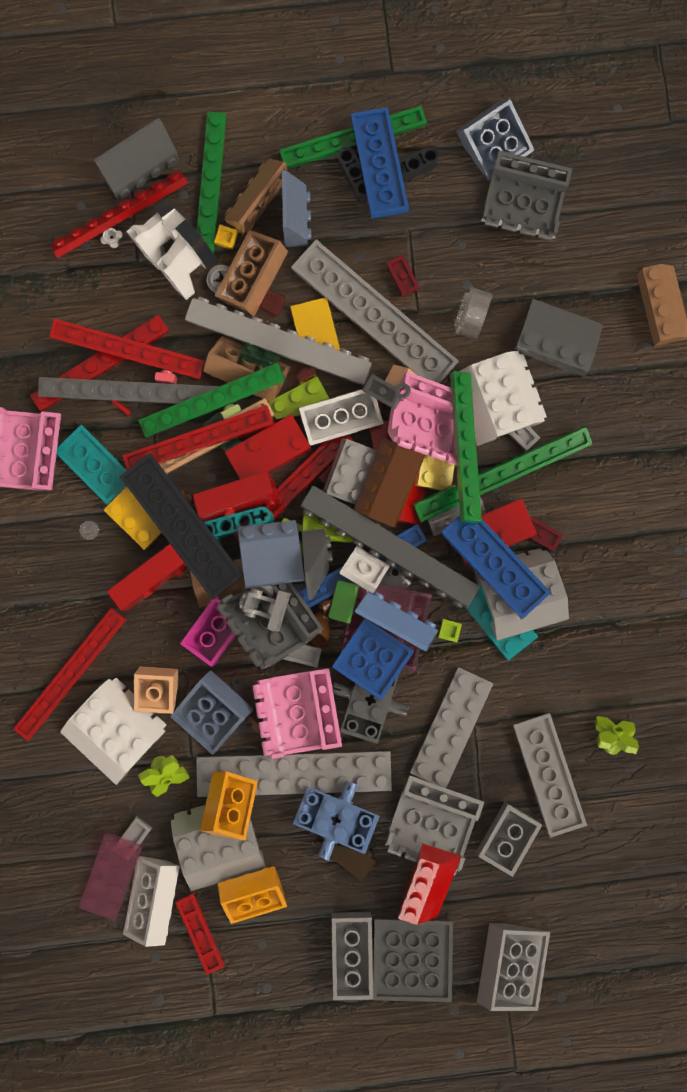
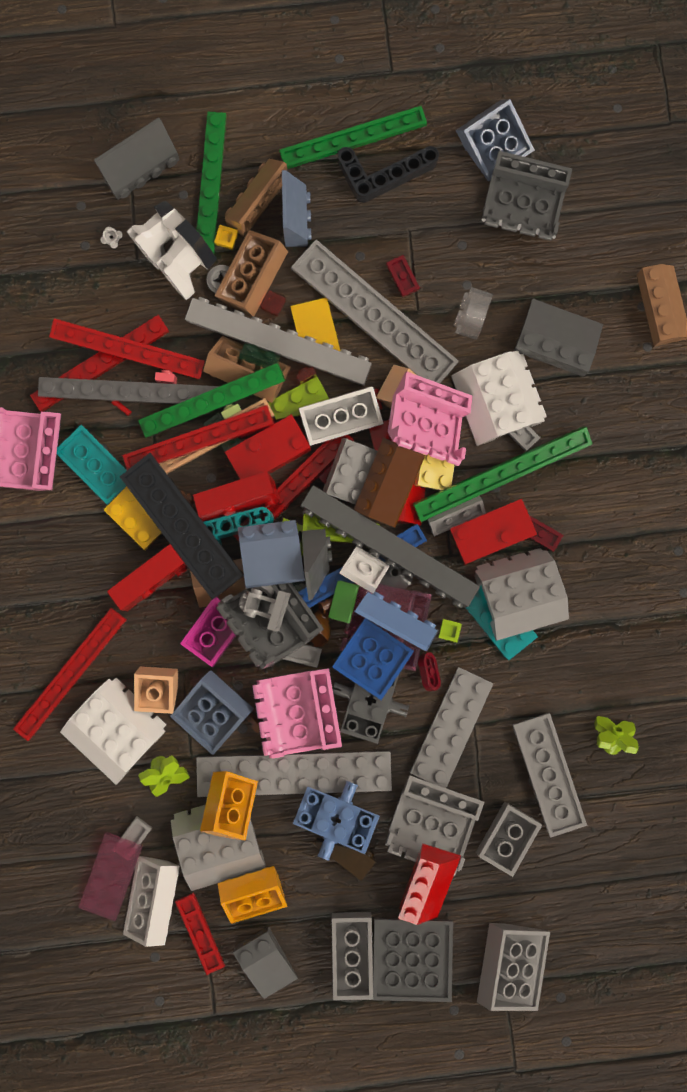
red plate [50,171,188,258] -> none
clear plate [79,521,99,540] -> none
blue plate [351,107,409,219] -> none
dark grey hinge [362,374,411,409] -> none
blue plate [441,516,551,620] -> none
green plate [450,371,482,523] -> none
none -> dark grey slope [233,926,298,999]
none -> dark red plate [418,652,441,691]

